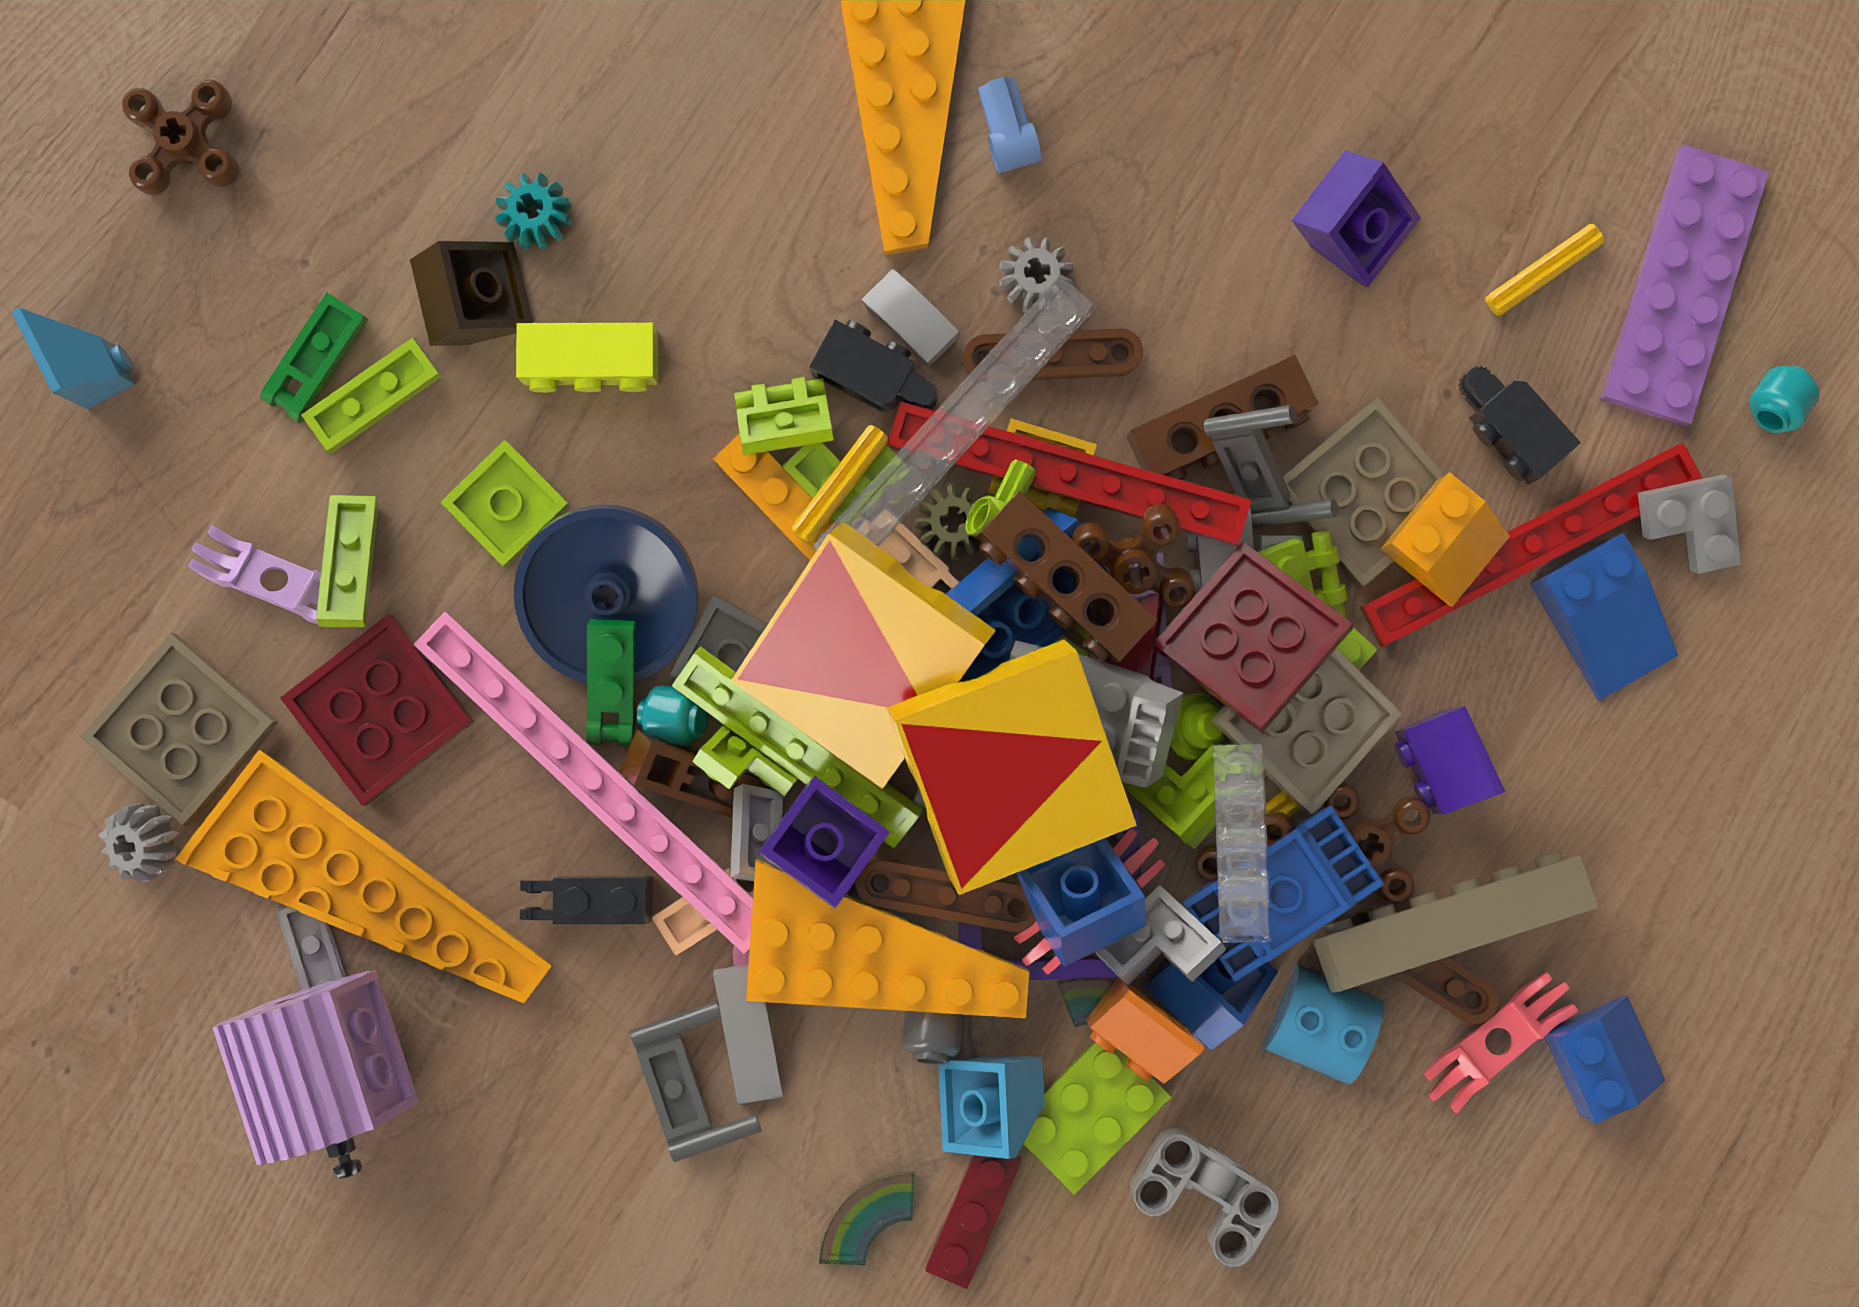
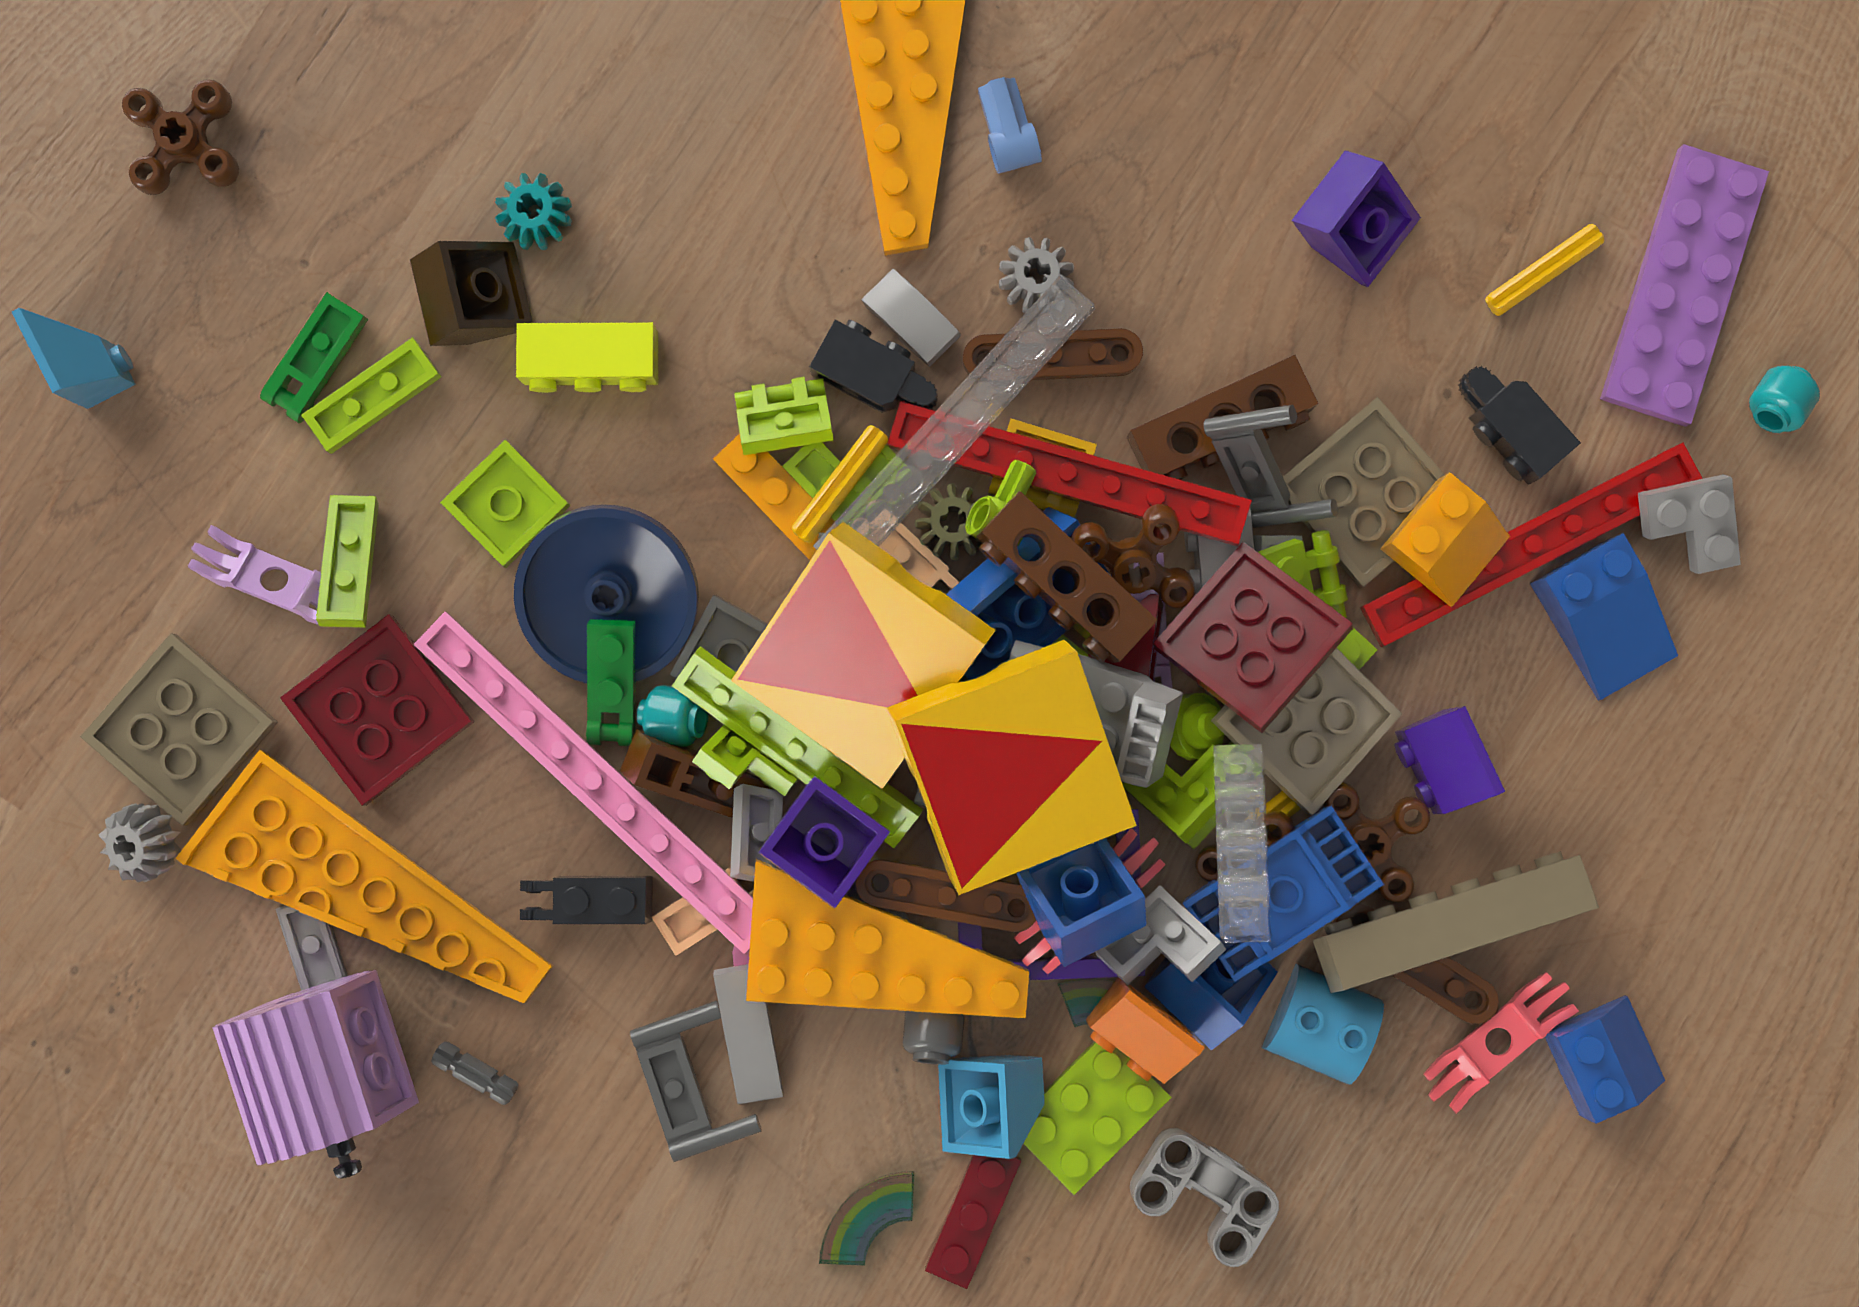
none -> dark grey axle [431,1042,518,1105]

